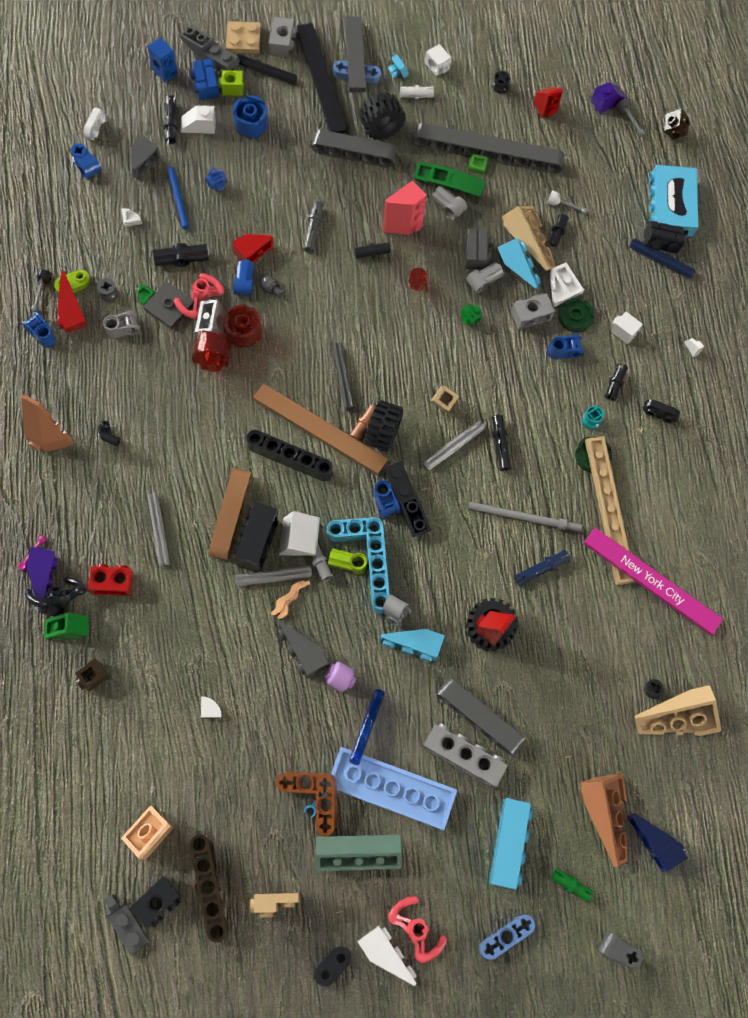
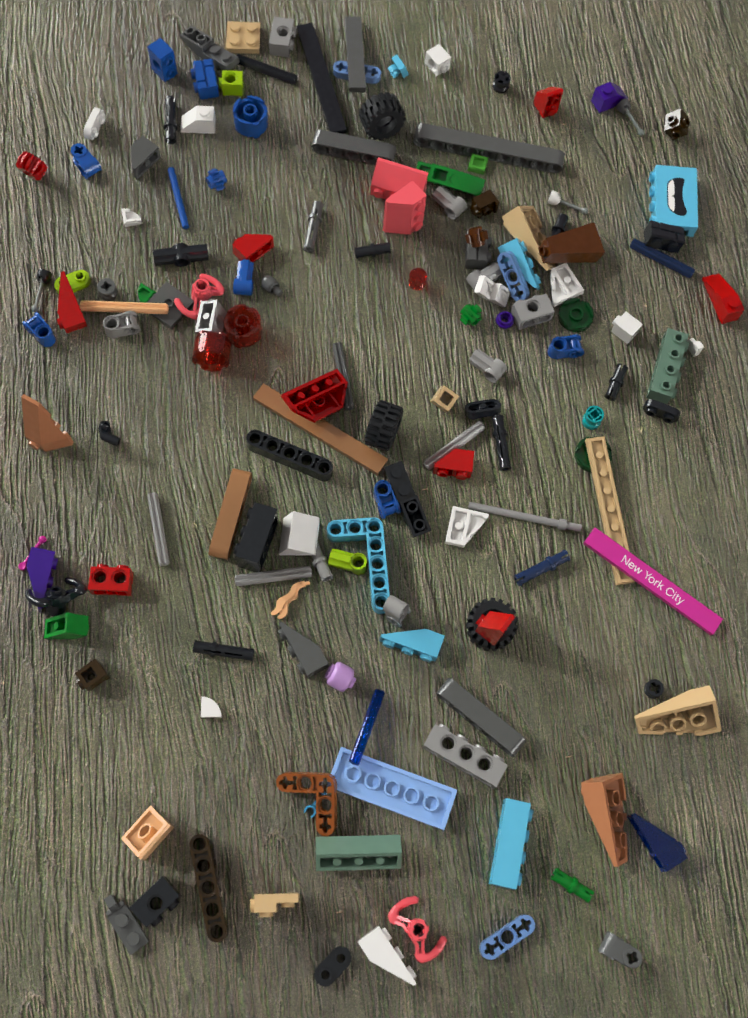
nougat pin [350,405,375,441] -> none
white pin [400,85,434,99] -> none
none -> red gear [15,151,48,180]
none -> light nougat axle [79,300,169,314]
none -> black pin [193,640,255,661]
none -> red wedge [281,369,348,423]
none -> coral slope [370,157,428,199]
none -> red slope [433,449,474,480]
none -> white wing [445,506,489,548]
none -> black plate [464,399,501,420]
none -> reddish brown gear [465,226,489,248]
none -> light grey piece [469,348,507,383]
none -> dark brown brick [470,189,499,218]
none -> white slope [474,275,510,307]
none -> dark purple plate [496,311,514,329]
none -> medium blue beam [497,251,530,301]
none -> reddish brown slope [538,223,605,263]
none -> sand green brick [646,328,690,404]
none -> red slope [702,273,745,324]

